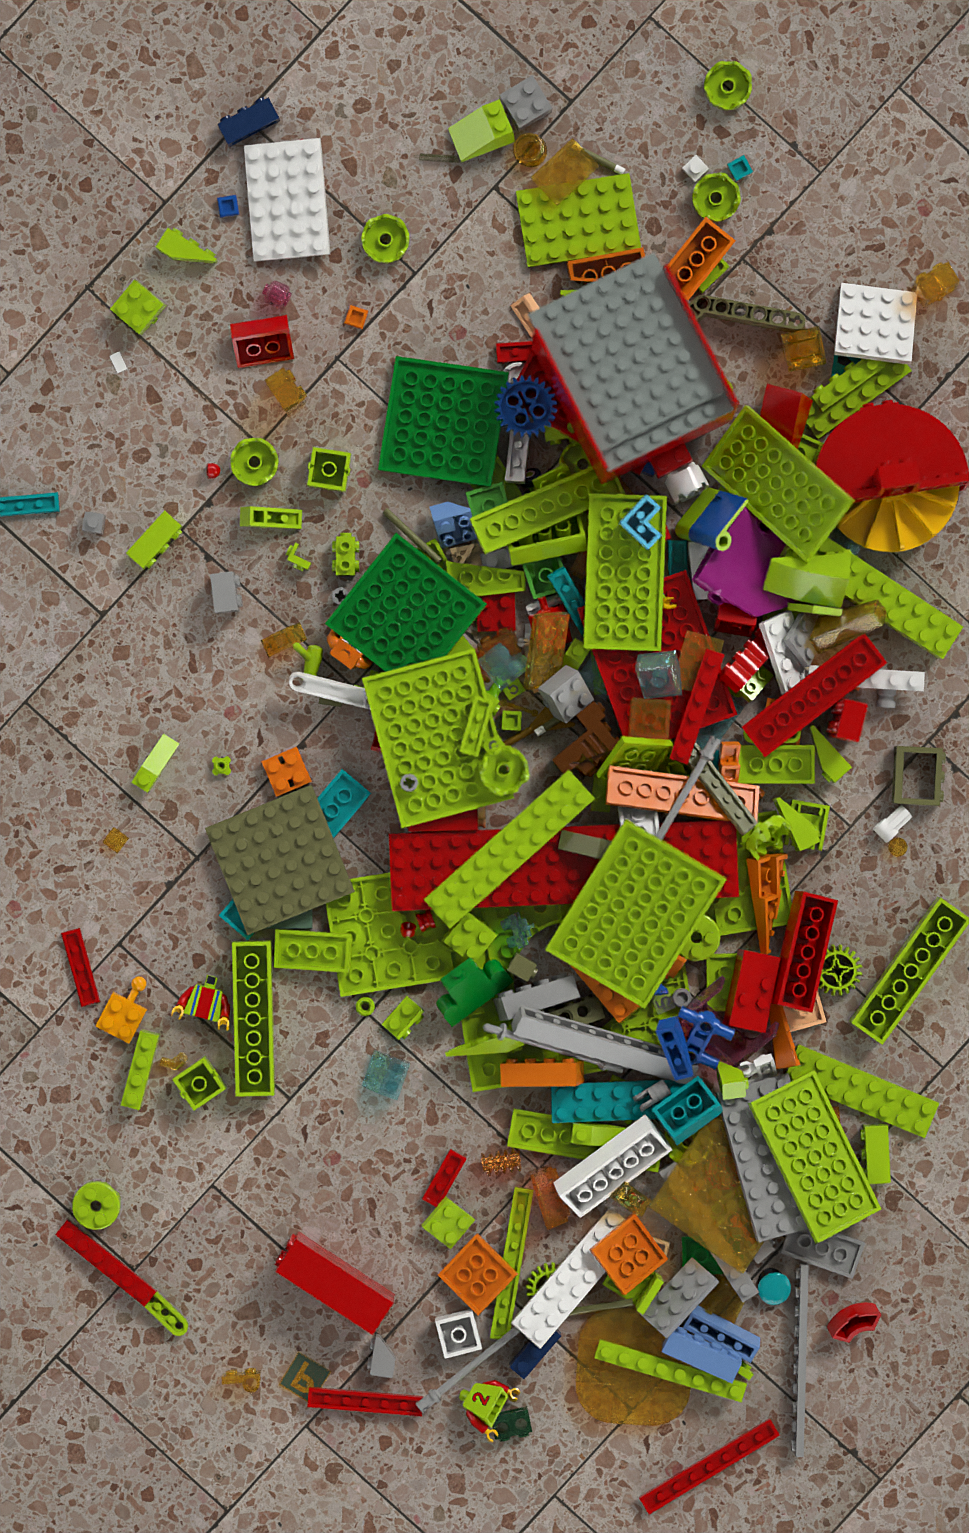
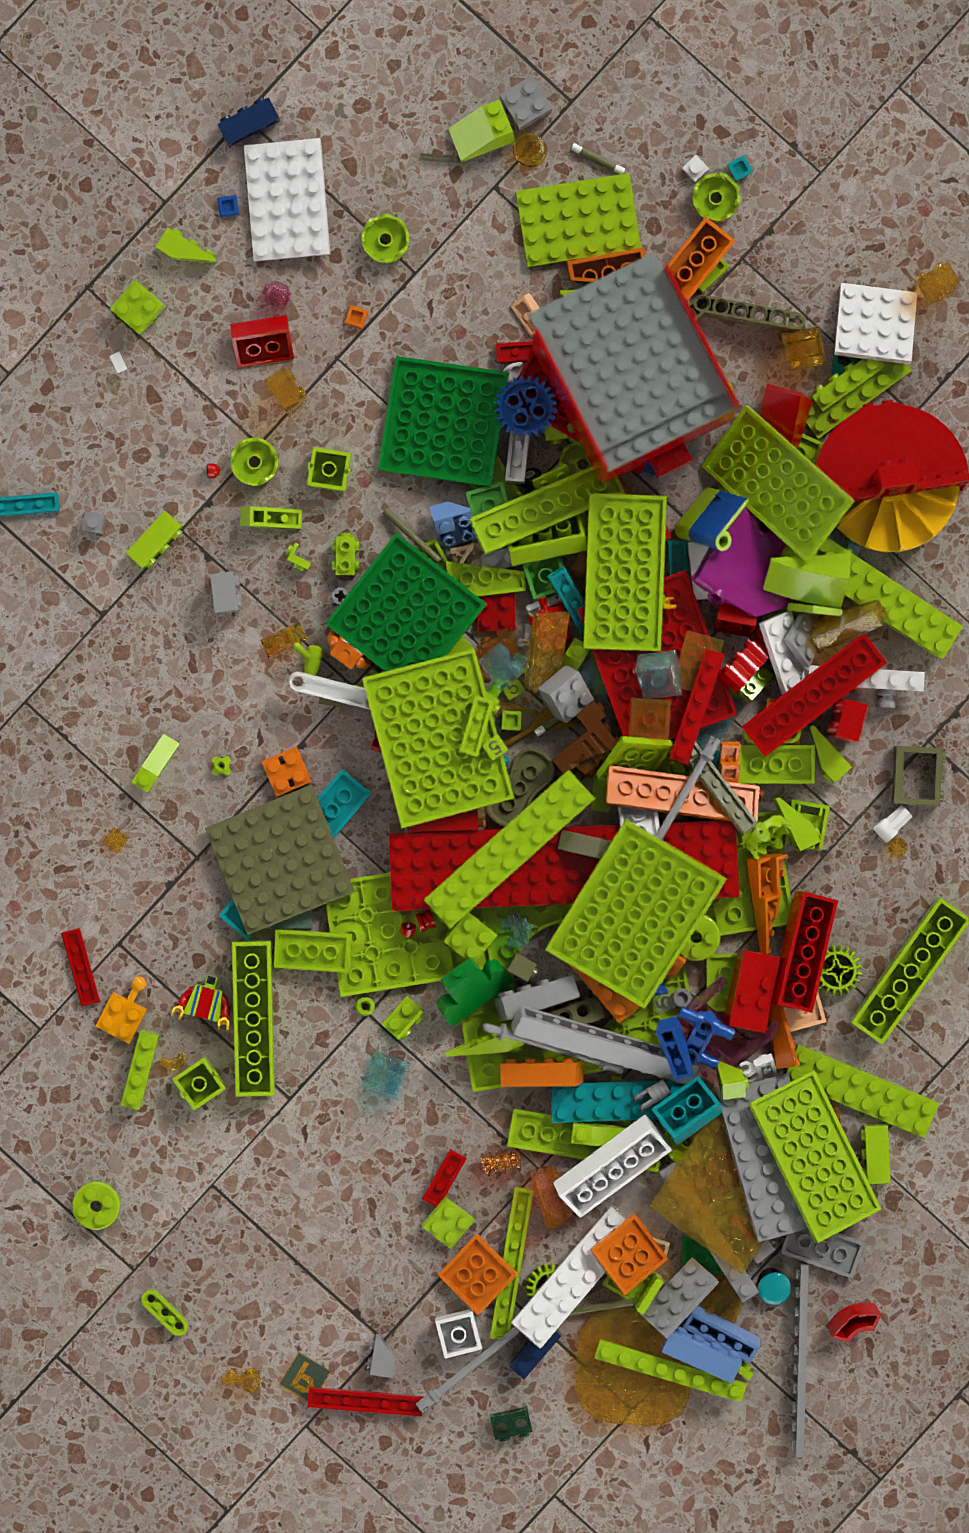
red plate [55,1219,157,1307] -> none
red container [275,1232,395,1335] -> none
light grey bush [401,774,418,791] -> none
lime torso [459,1380,520,1442] -> none
lime plate [479,745,529,796] -> none
clear yellow plate [531,138,599,206] -> none
clear yellow slope [610,1182,651,1217] -> none
medium azure brick [619,494,662,550] -> none
red plate [639,1418,780,1515] -> none
white brick [665,462,709,504] -> none
lime plate [704,61,752,110] -> none
none -> olive plate [485,748,555,827]

